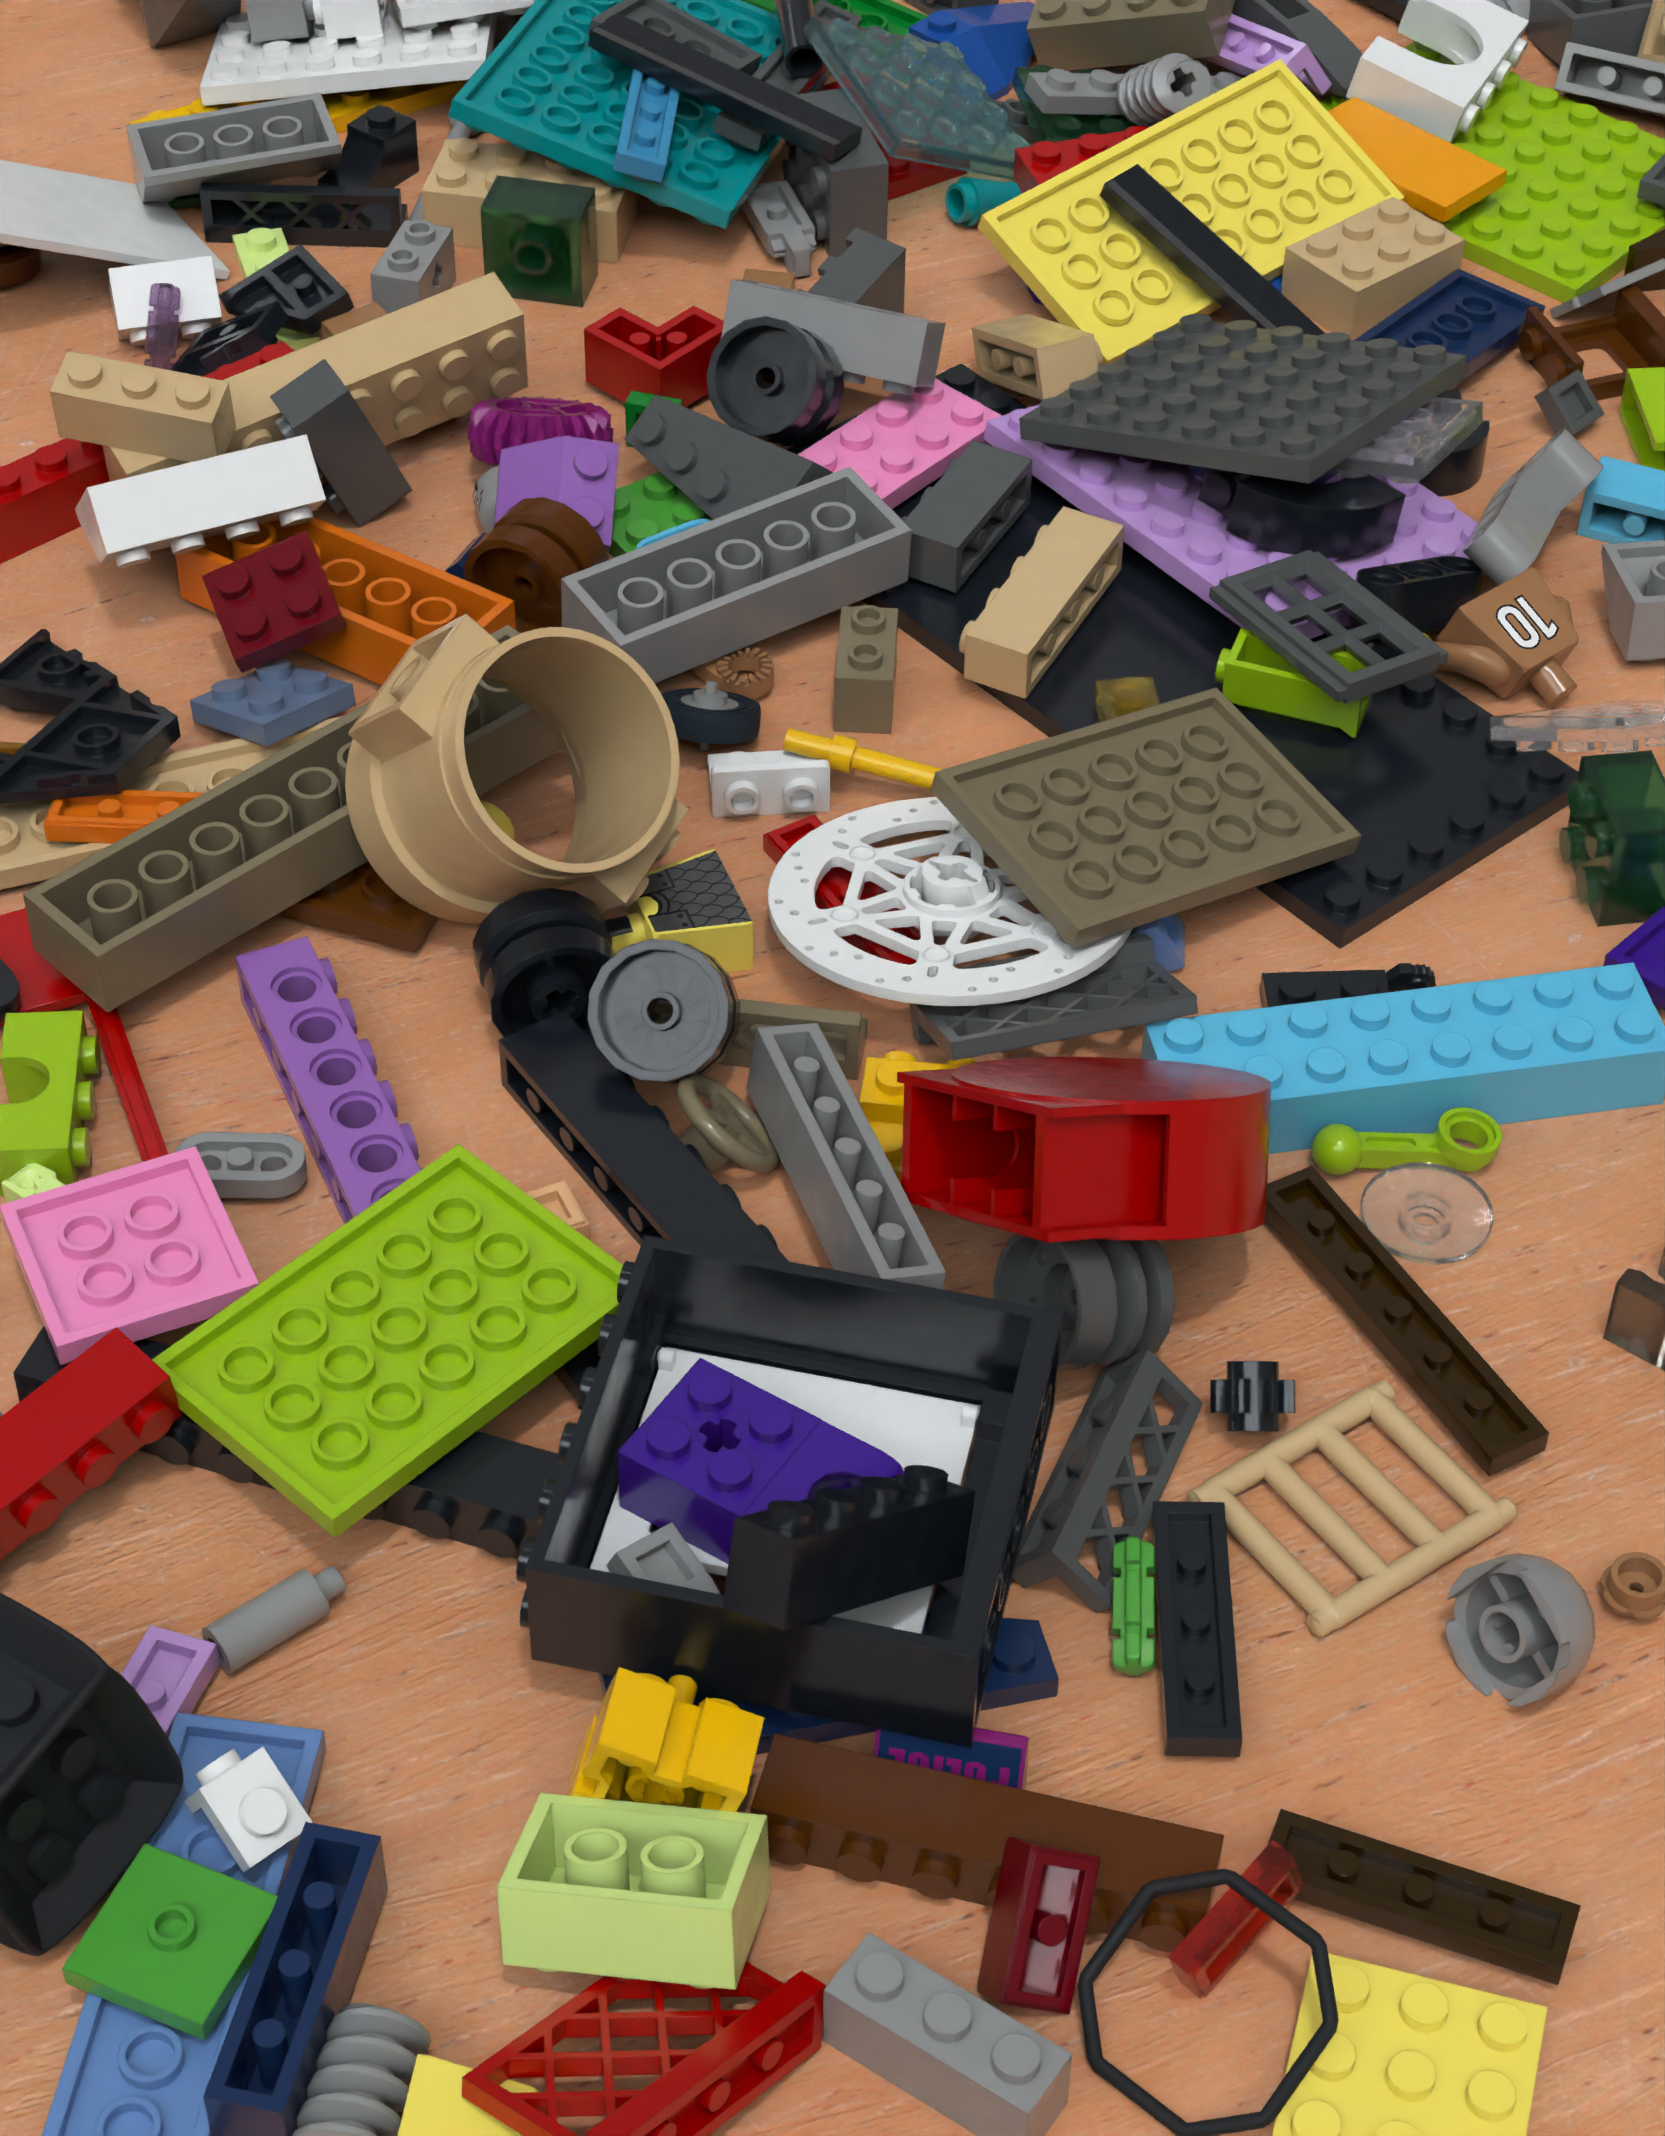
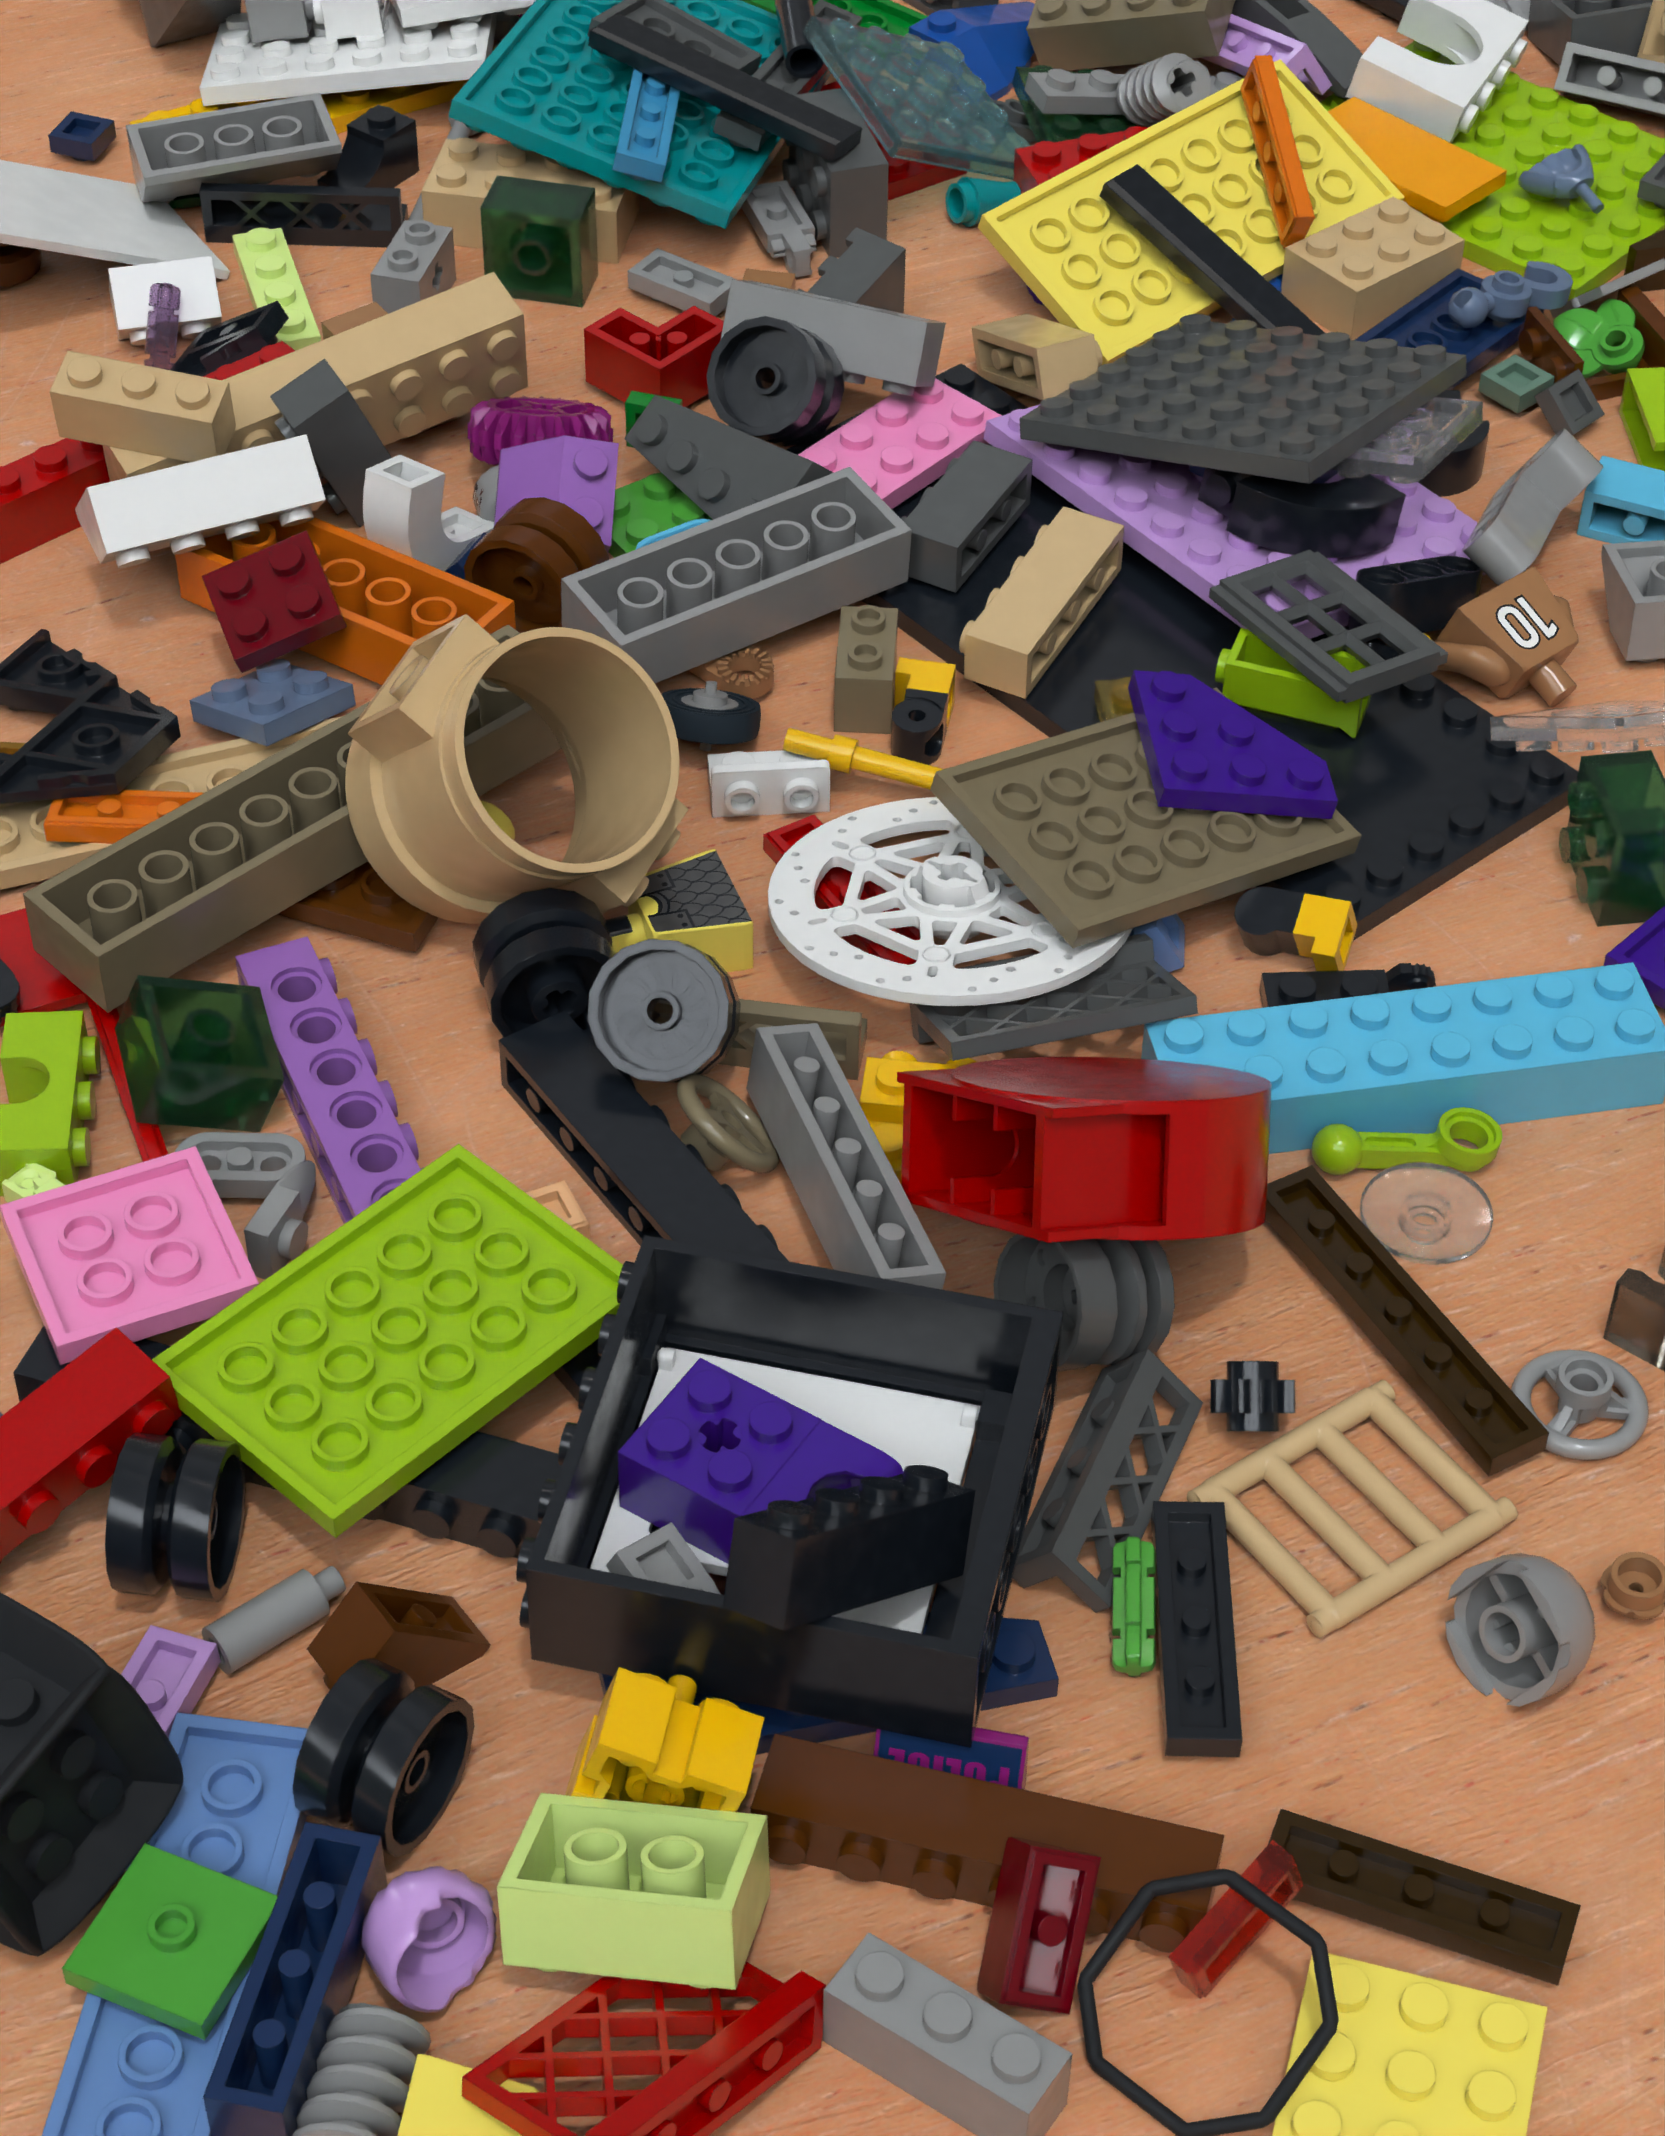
white bracket [184,1747,313,1873] -> none
black wing [218,244,355,335] -> none
none -> dark blue plate [48,111,116,161]
none -> black wheel [105,1432,246,1602]
none -> clear green brick [115,975,284,1132]
none -> light grey plate [244,1160,316,1280]
none -> black wheel [292,1658,474,1857]
none -> reddish brown slope [307,1582,491,1690]
none -> lavender hair [362,1866,497,2013]
none -> white arch [363,455,494,571]
none -> light grey plate [628,248,737,317]
none -> black leg [891,657,956,765]
none -> dark purple plate [1128,670,1338,819]
none -> leg [1234,887,1358,971]
none -> orange tile [1240,55,1315,249]
none -> sand blue piece [1448,261,1573,328]
none -> sand green plate [1478,354,1555,414]
none -> light grey piece [1511,1350,1649,1460]
none -> sand blue piece [1518,144,1604,214]
none -> bright green plate [1553,298,1645,379]

